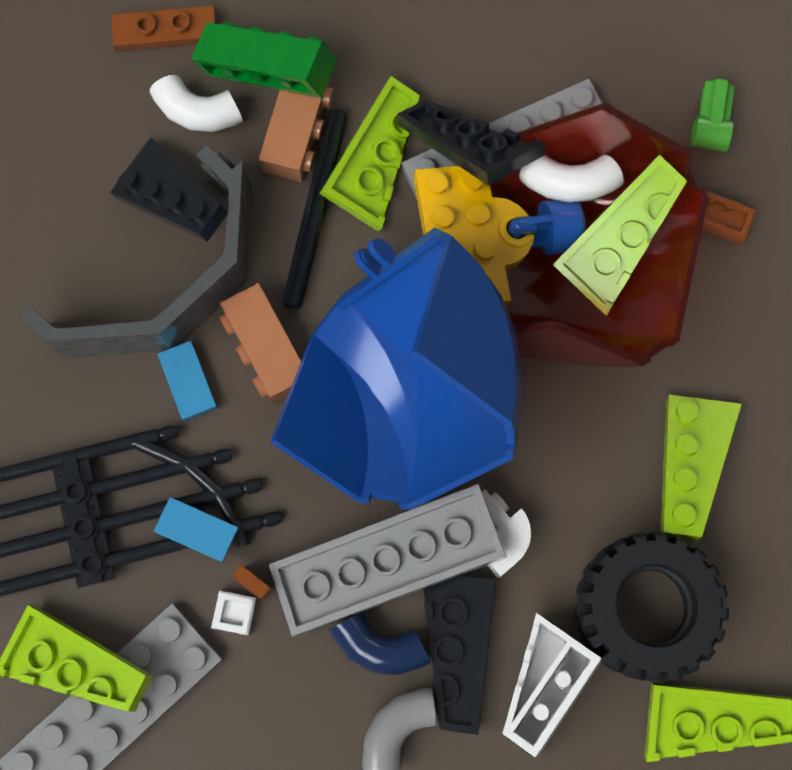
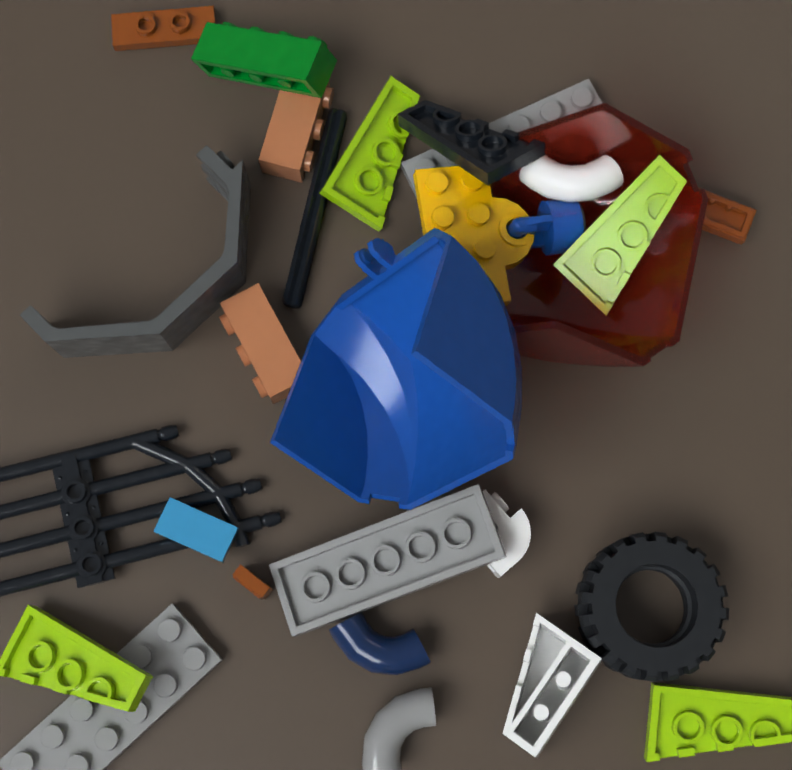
black wing [110,137,228,242] -> none
white cylinder [150,75,243,132] -> none
dark azure tile [157,341,218,422] -> none
white tile [211,591,257,635] -> none
black wing [424,575,496,735] -> none
lime wing [661,395,742,542] -> none
bright green piece [690,79,735,153] -> none

